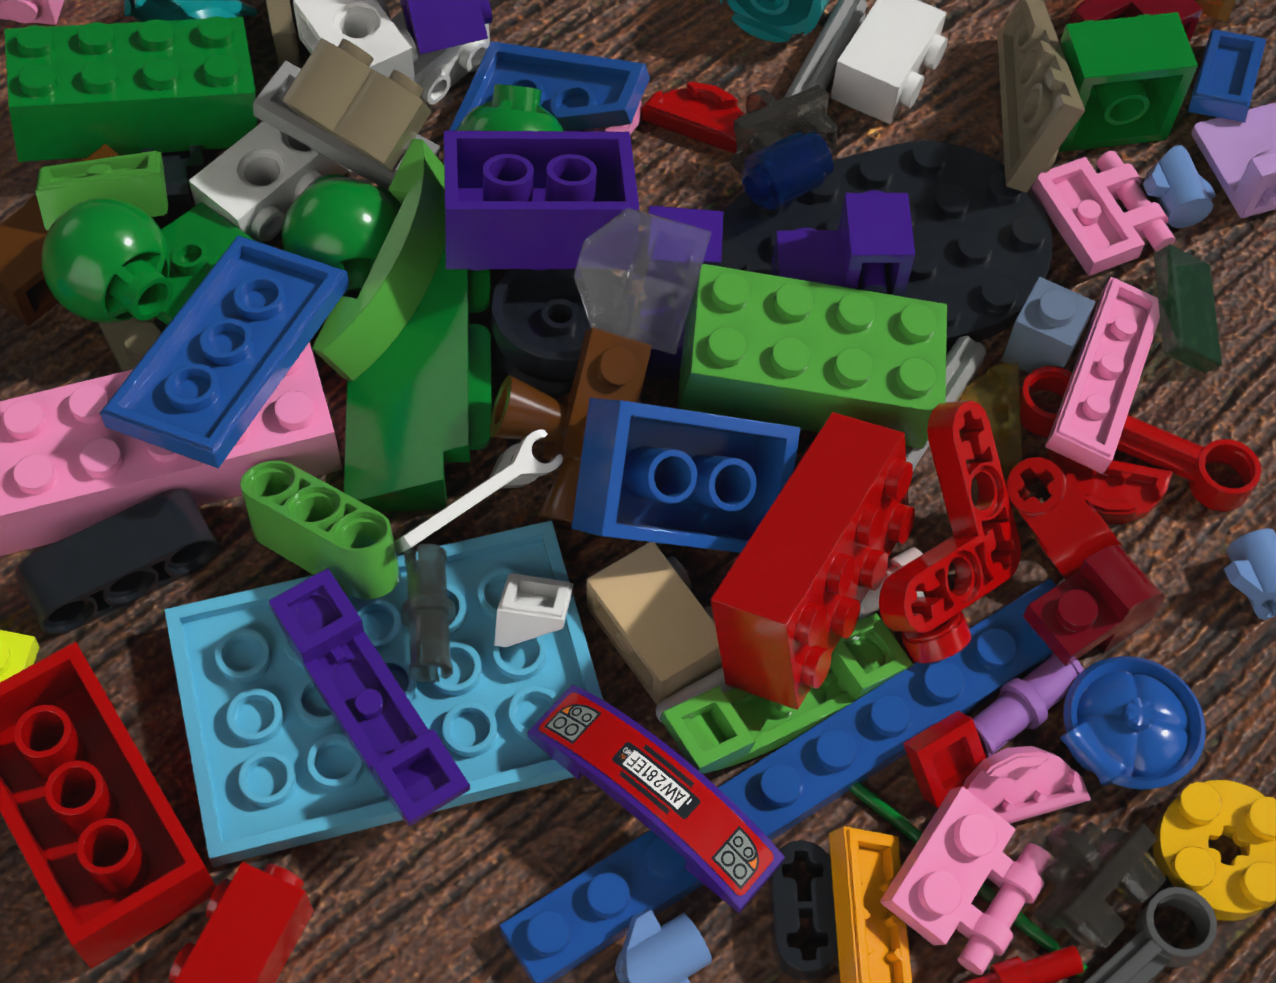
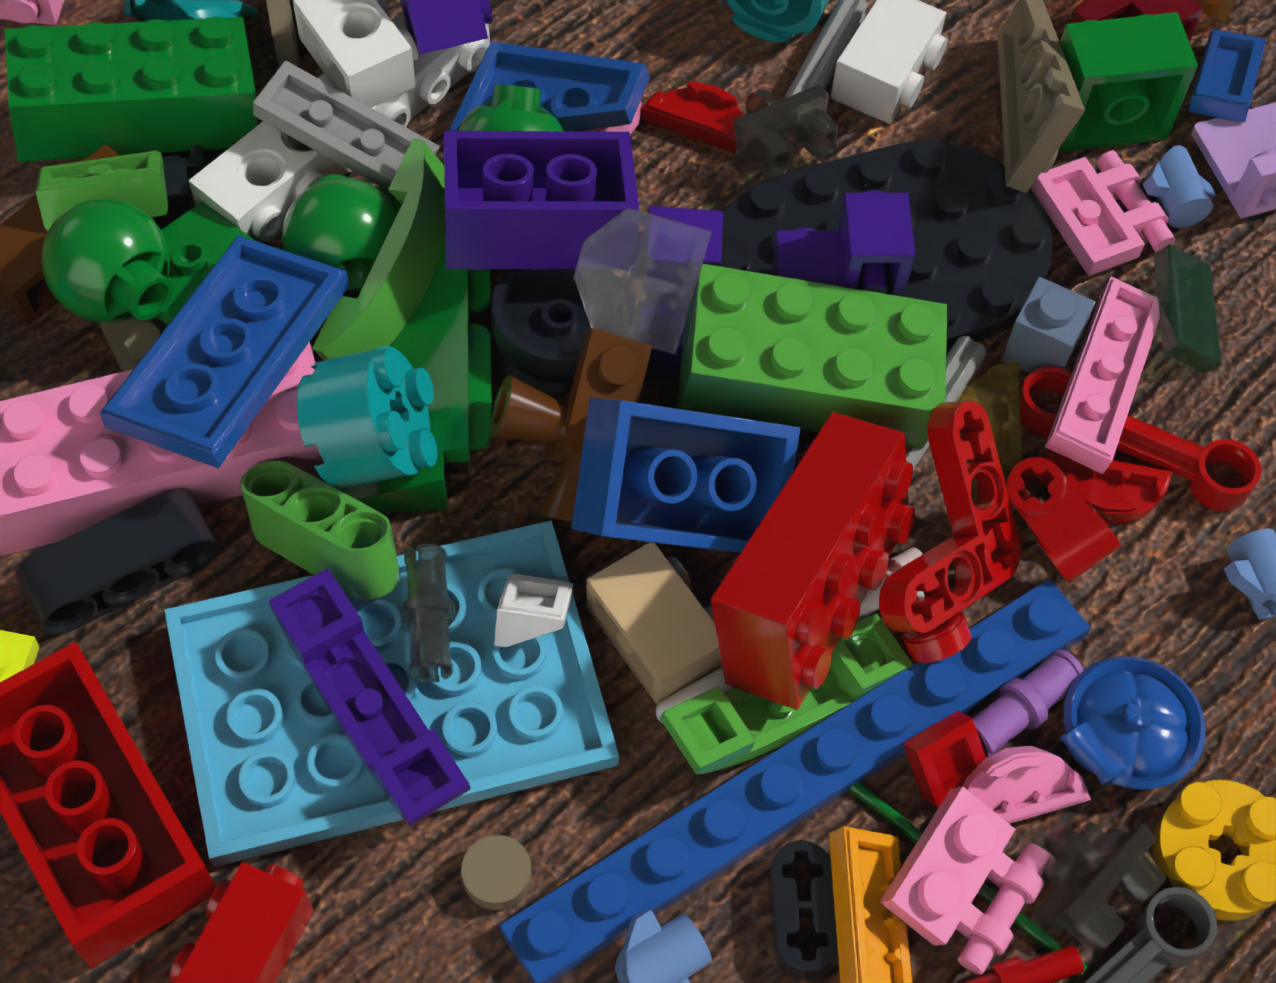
dark tan brick [282,38,432,173] -> none
white flag [394,430,563,555] -> none
slope [527,684,785,913] -> none
clear blue brick [741,131,834,210] -> none
dark red brick [1023,545,1165,667] -> none
none -> teal brick [297,346,438,490]
none -> dark tan tile [461,835,532,910]

